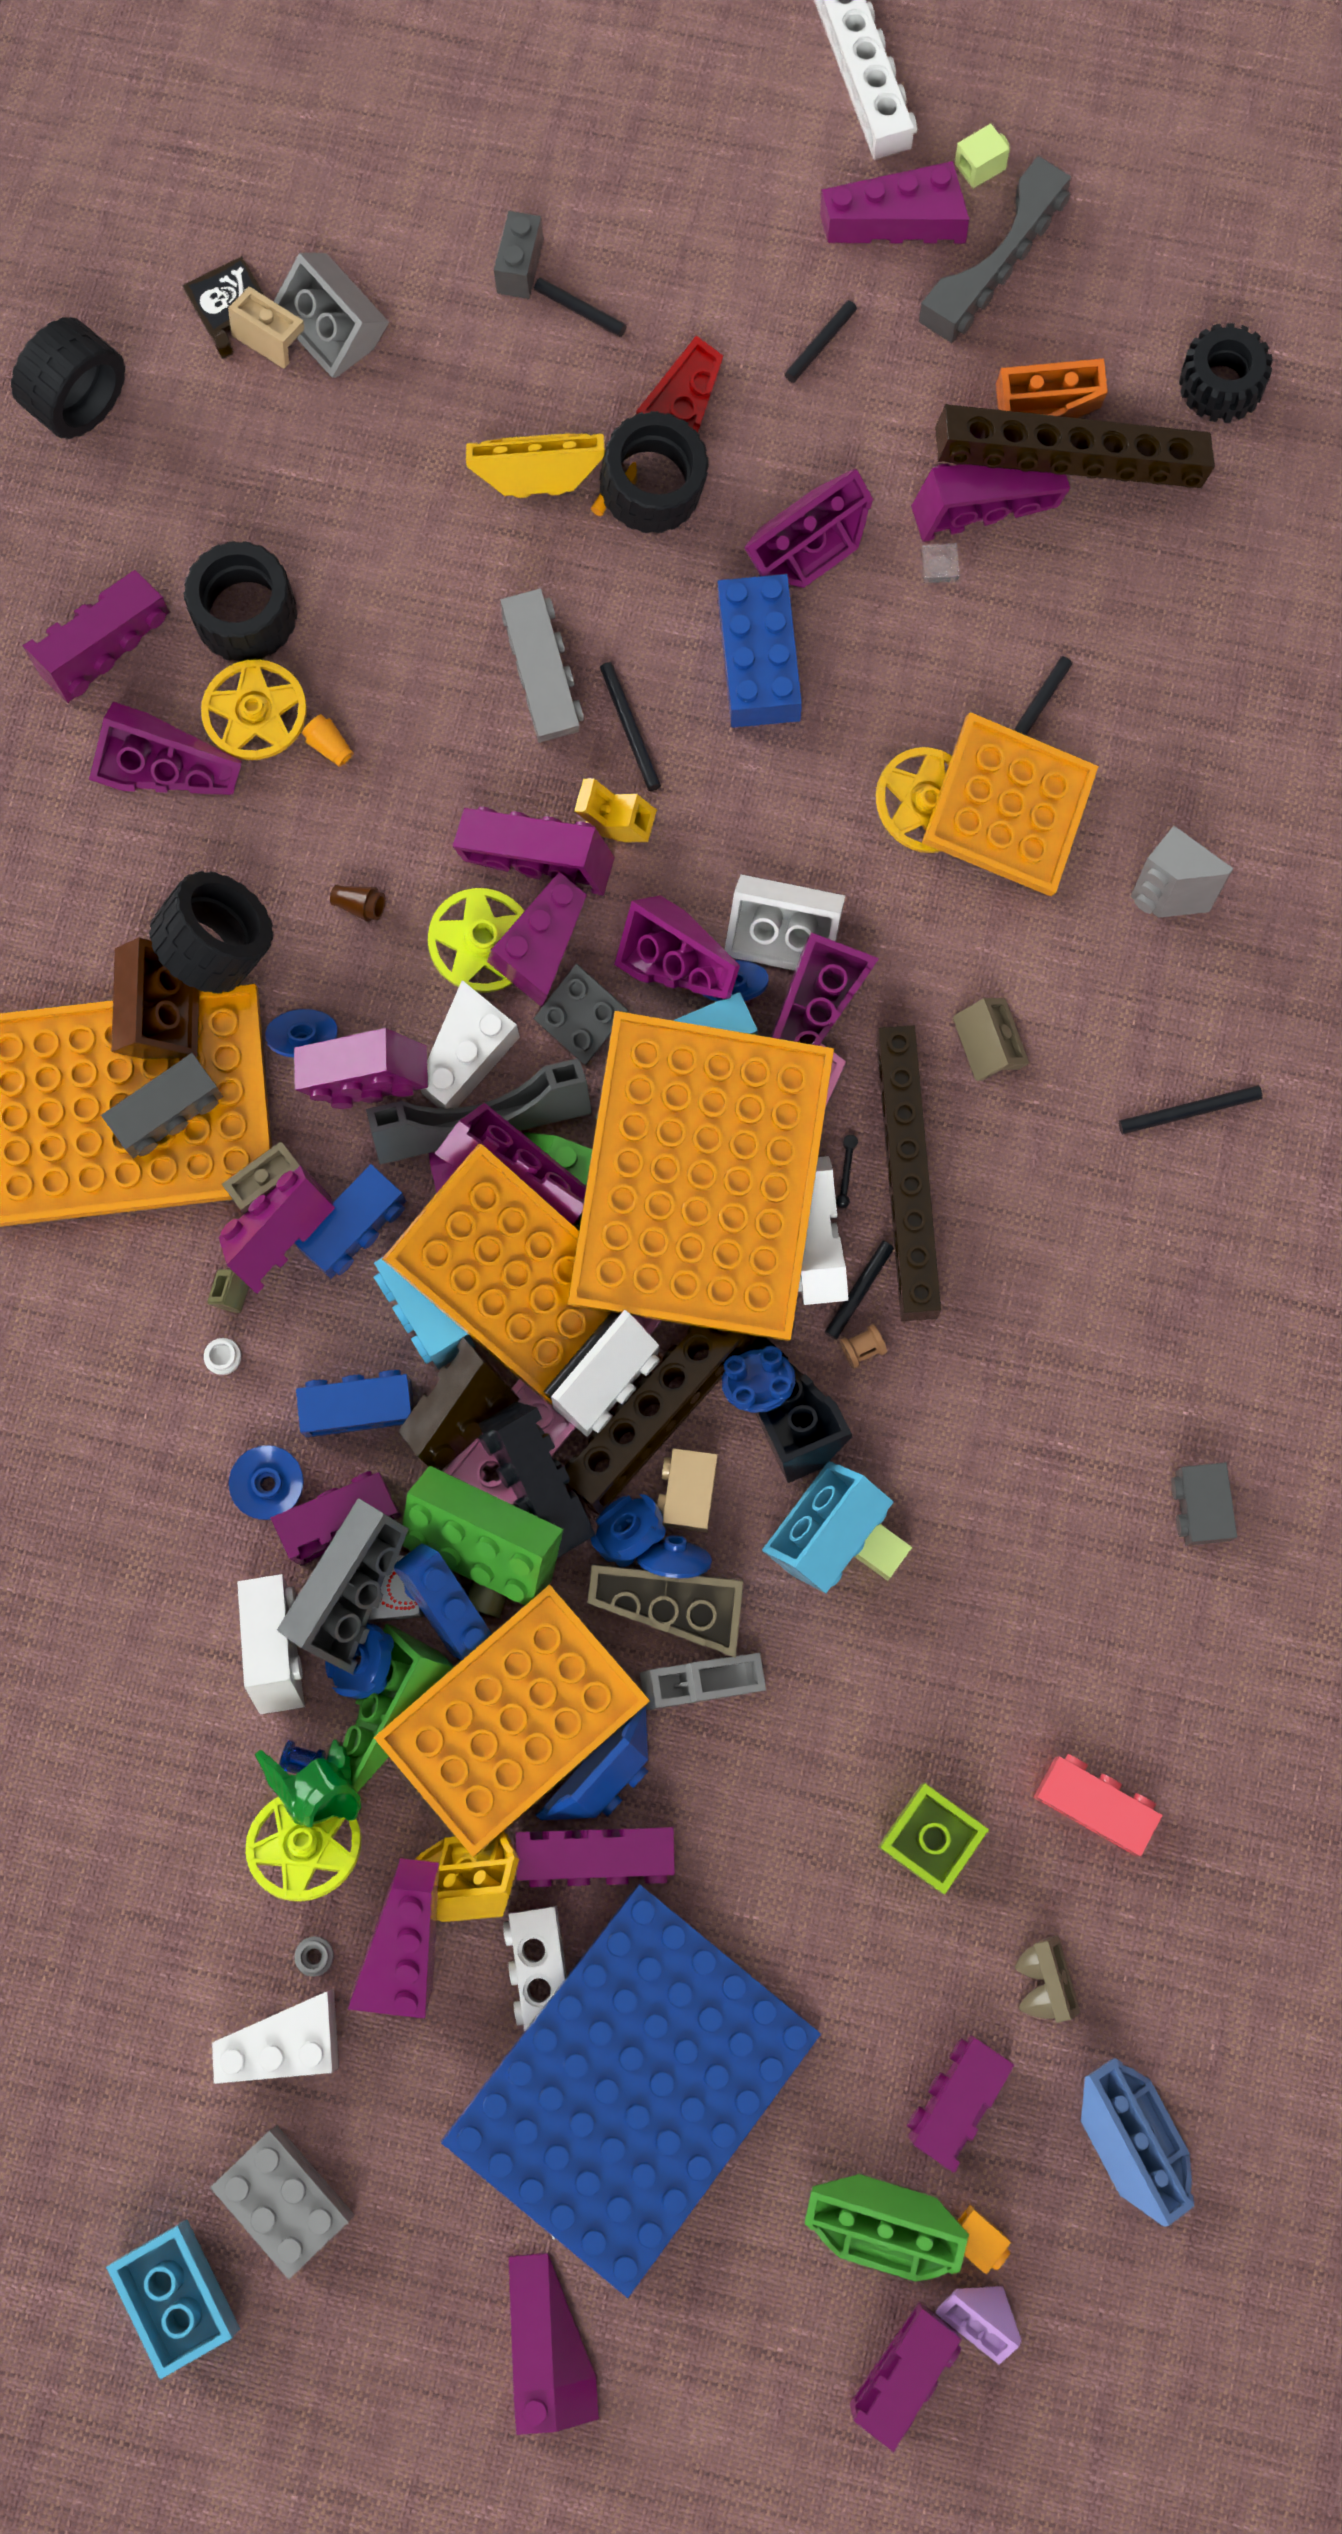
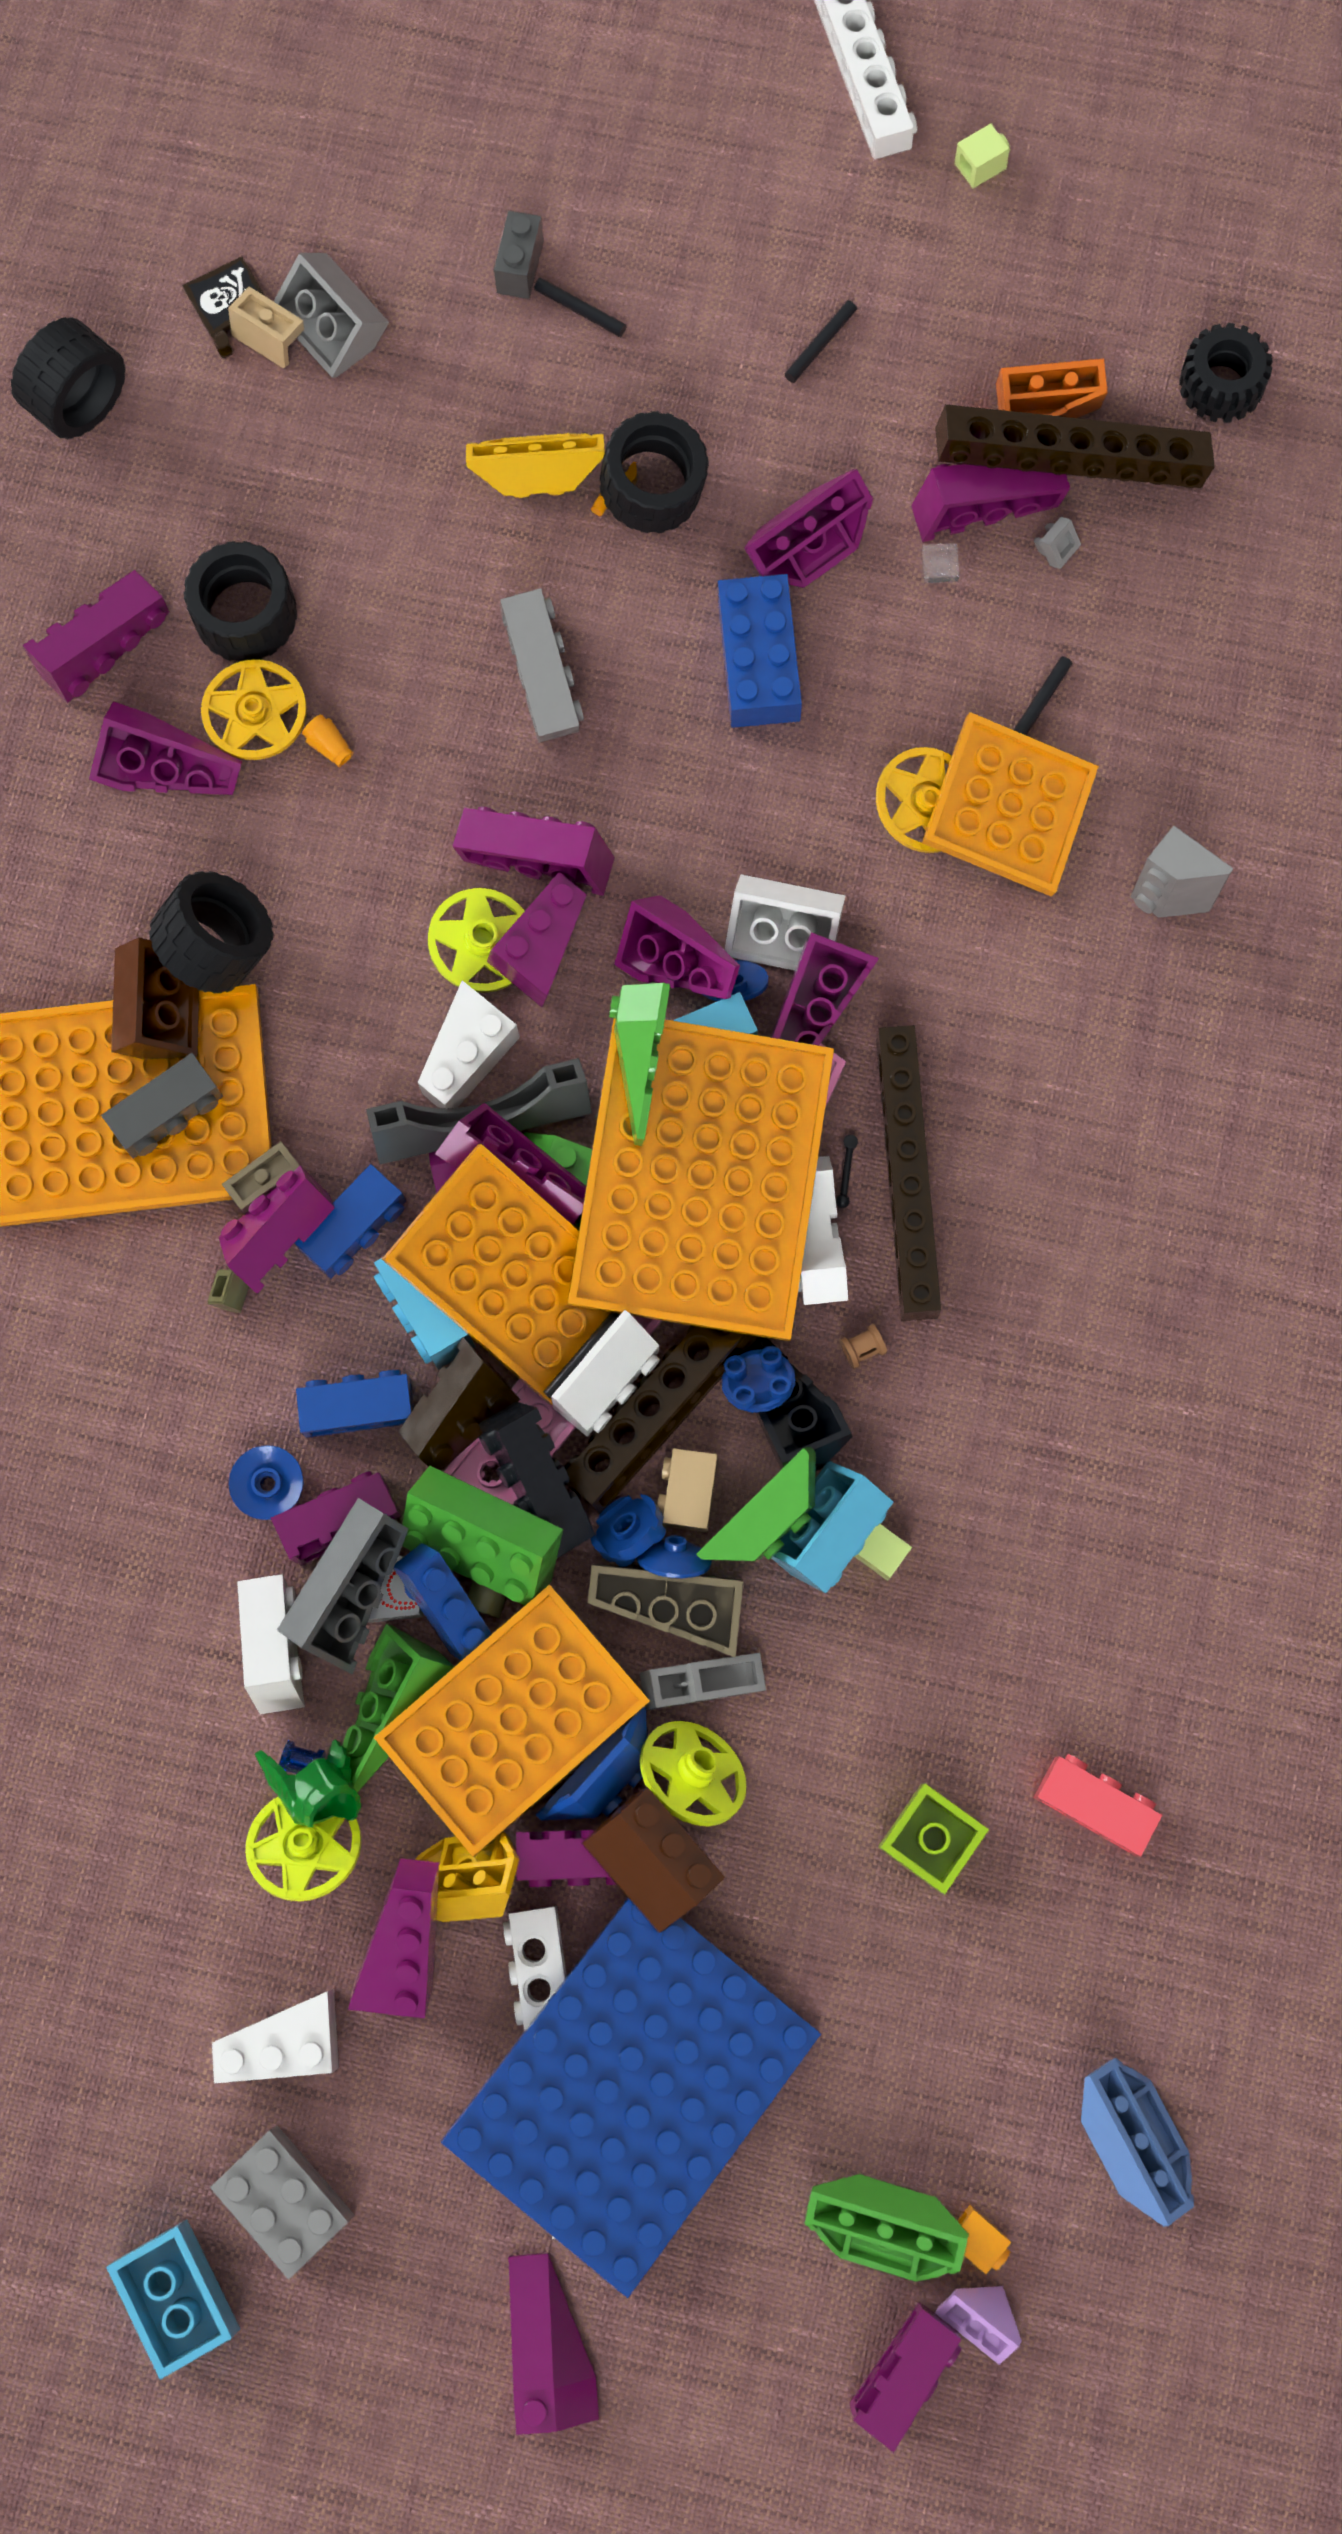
white plate [204,1338,241,1375] -> none
blue dish [265,1009,338,1058] -> none
magenta brick [294,1028,428,1109] -> none
light grey plate [294,1936,334,1977] -> none
blue plate [325,1623,394,1699] -> none
reddish brown cone [330,884,386,922] -> none
dark grey hinge [533,964,629,1065] -> none
yellow brick [574,779,657,842] -> none
black bar [600,662,661,791] -> none
red wing [636,335,723,432] -> none
magenta wedge [820,161,970,244] -> none
black bar [824,1241,894,1340] -> none
magenta wedge [907,2035,1014,2173] -> none
dark grey arch [919,156,1071,343] -> none
dark tan panel [953,998,1030,1081] -> none
dark tan tile [1015,1935,1081,2023] -> none
black bar [1118,1085,1263,1135] -> none
dark grey brick [1171,1462,1237,1546] -> none
none -> reddish brown slope [581,1787,726,1933]
none -> bright green wedge [609,983,670,1146]
none -> neon yellow wheel [640,1721,746,1826]
none -> bright green wedge [696,1447,816,1561]
none -> light grey tile [1034,517,1081,569]

